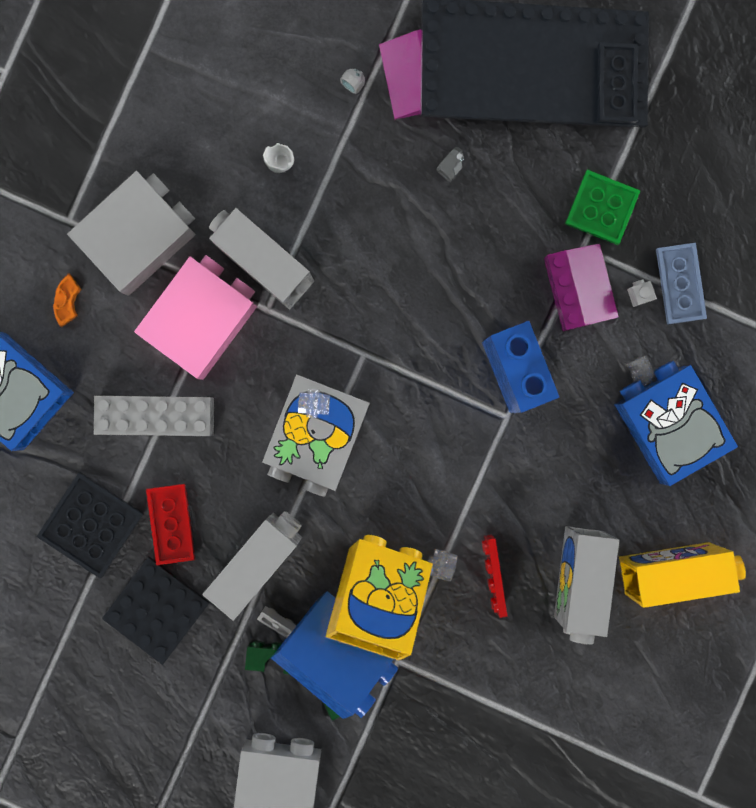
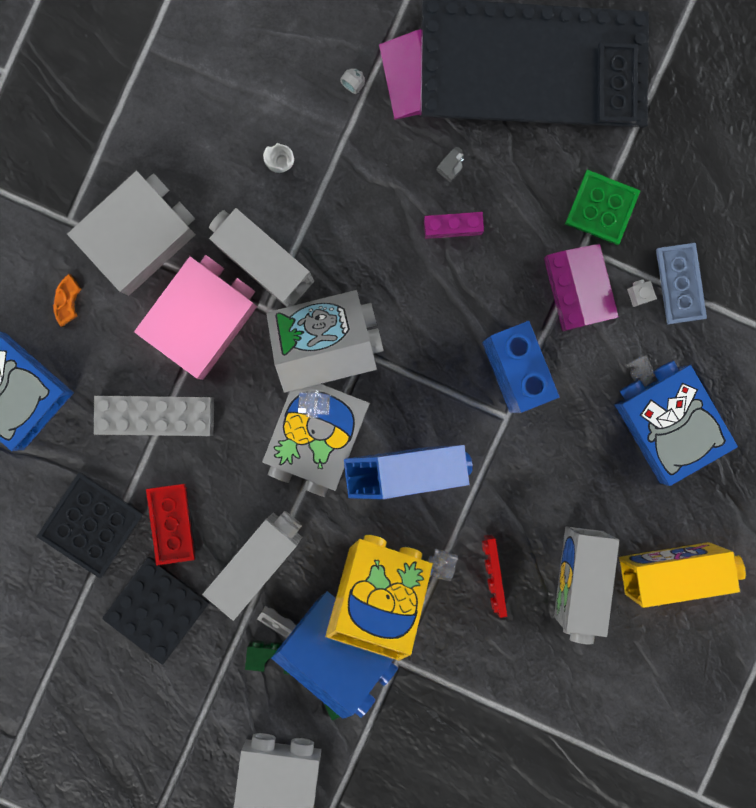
none -> light grey brick [266,290,383,393]
none -> brick [344,445,473,499]
none -> magenta brick [424,212,484,239]

